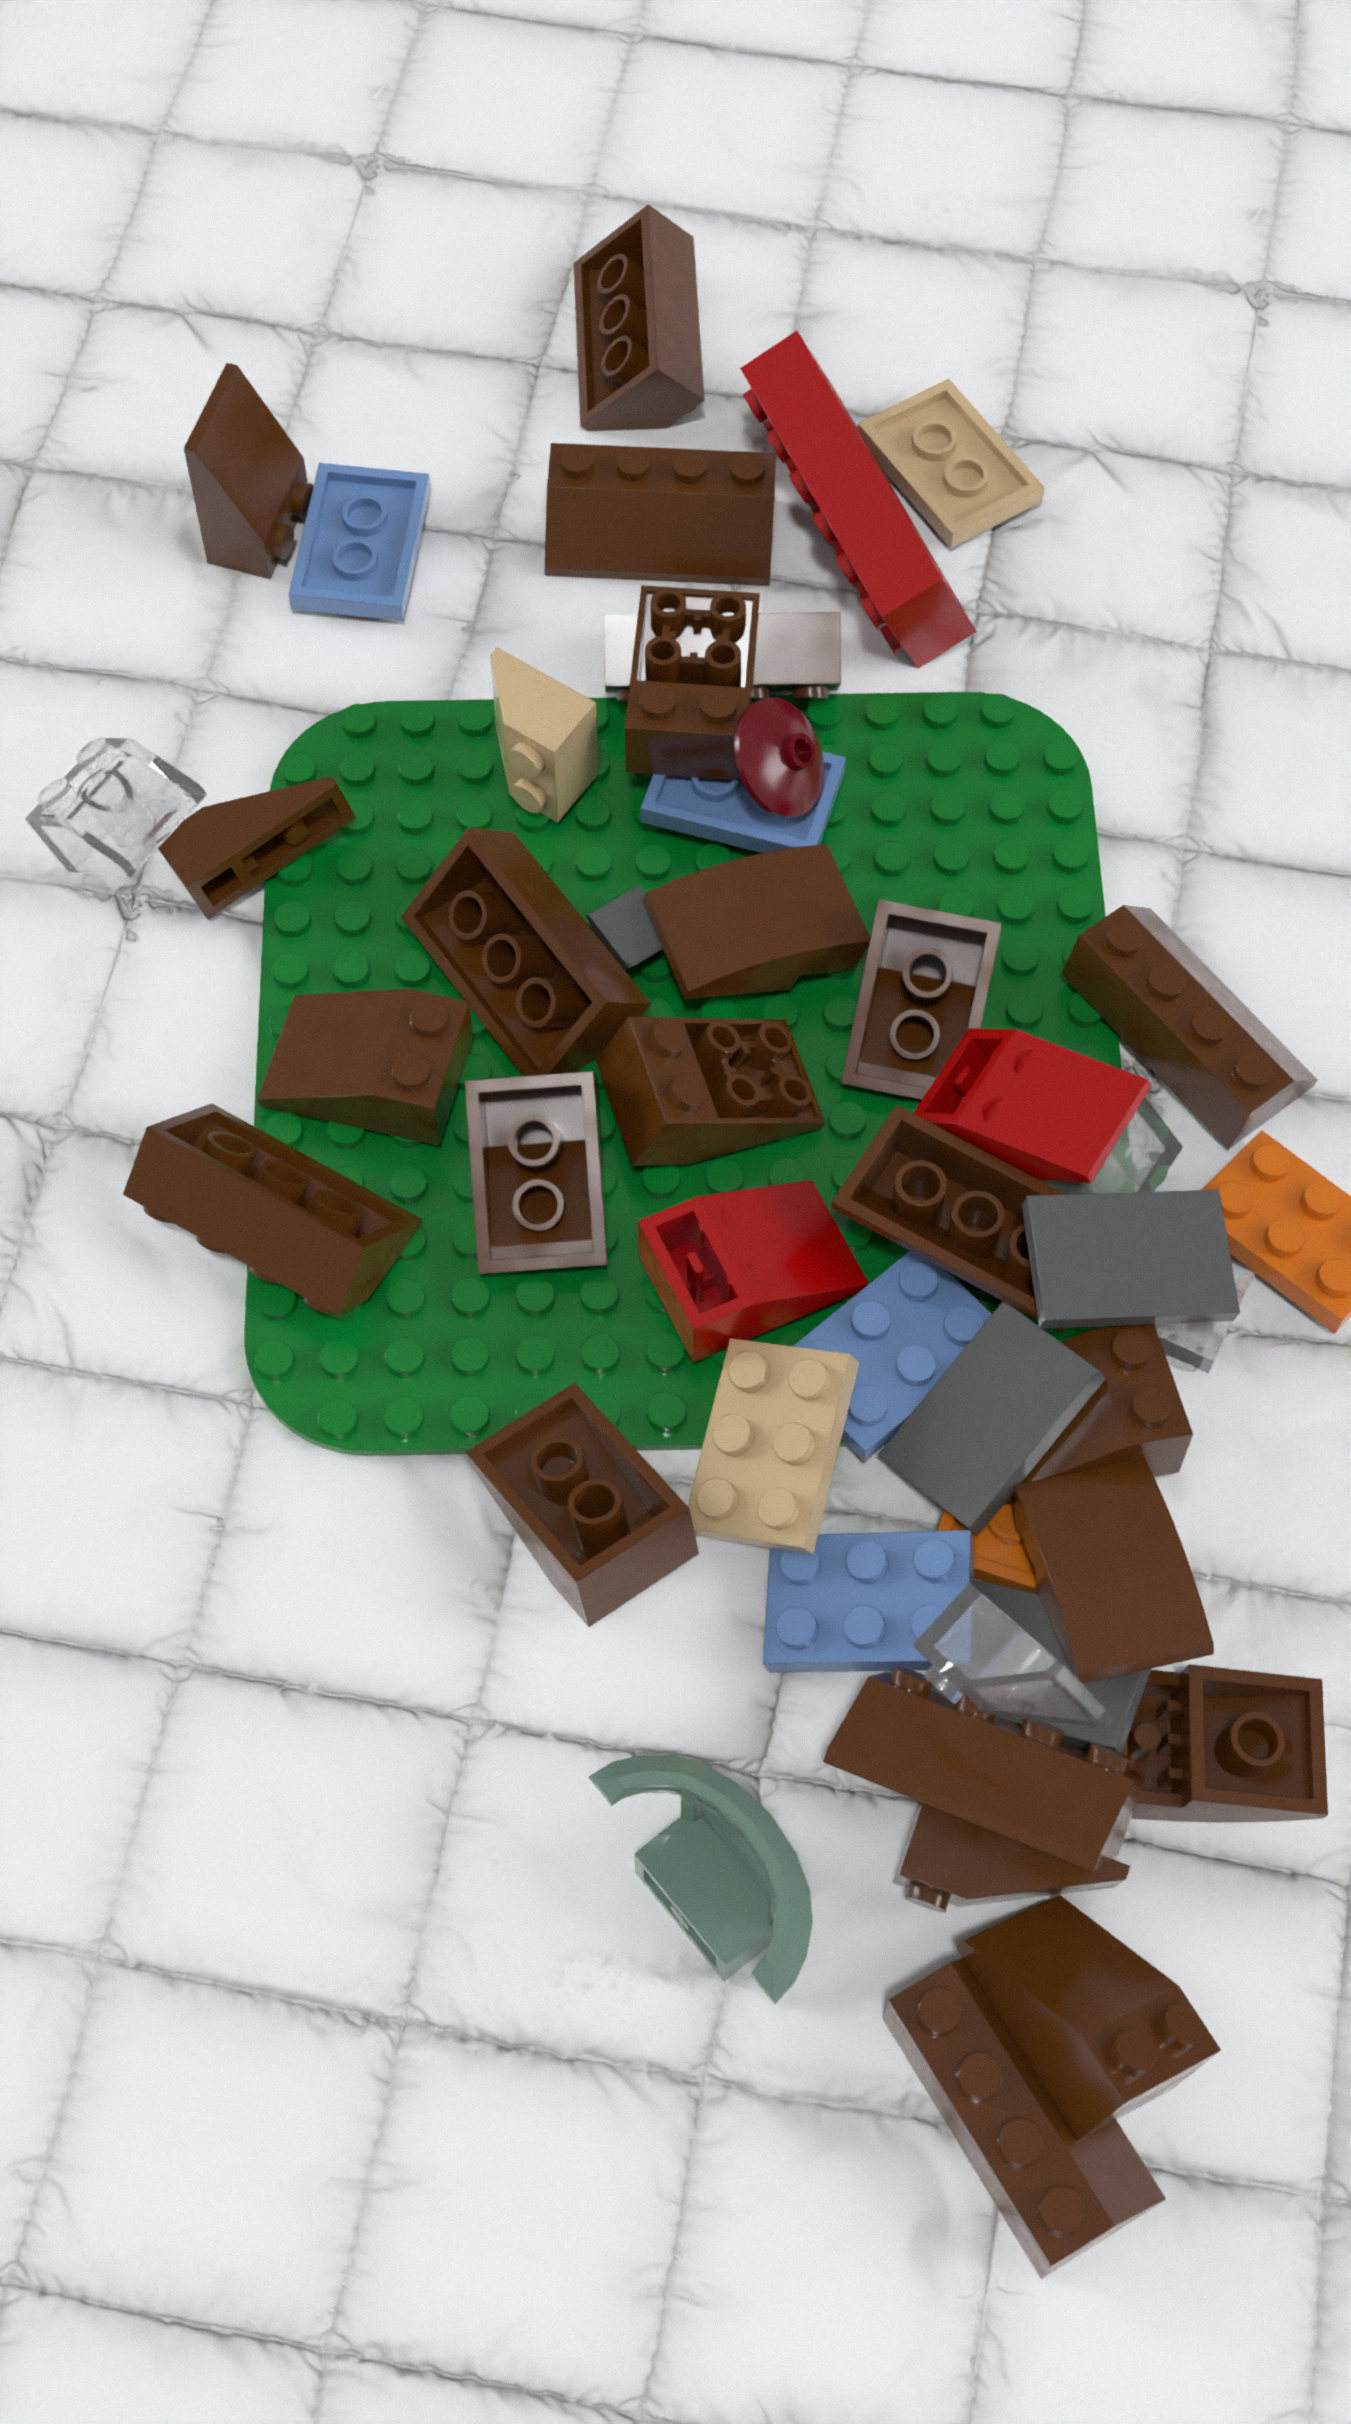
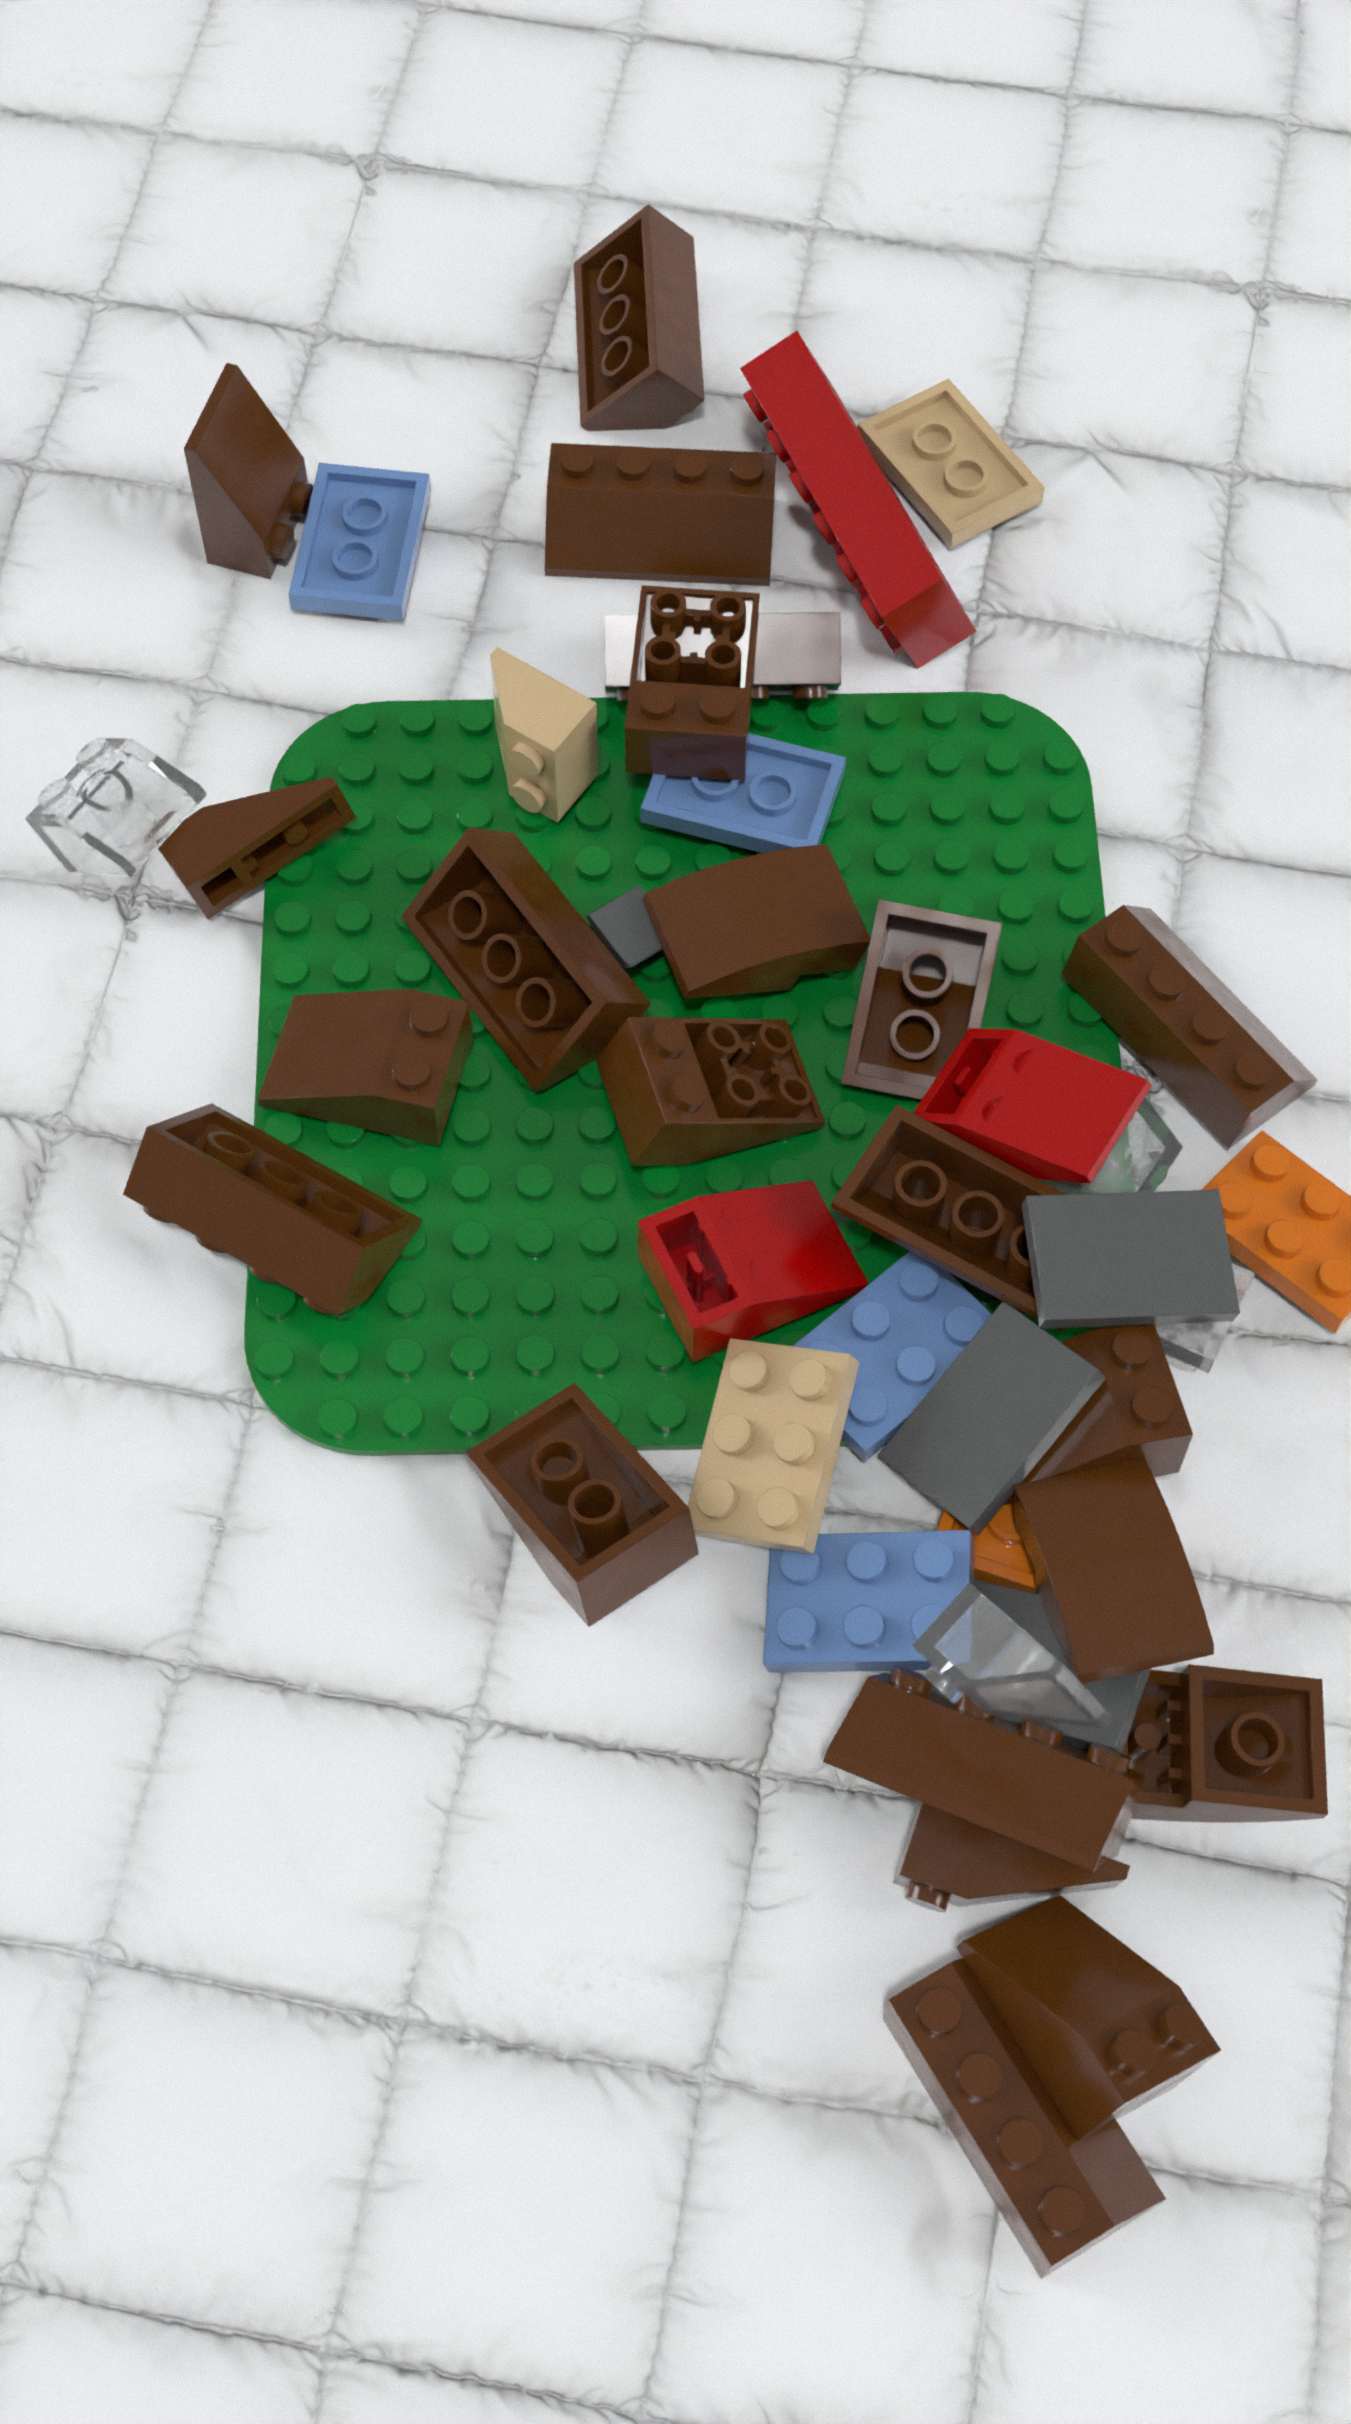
reddish brown slope [465,1071,608,1274] -> none
sand green piece [589,1755,813,2005] -> none
dark red dish [734,697,825,819] -> none

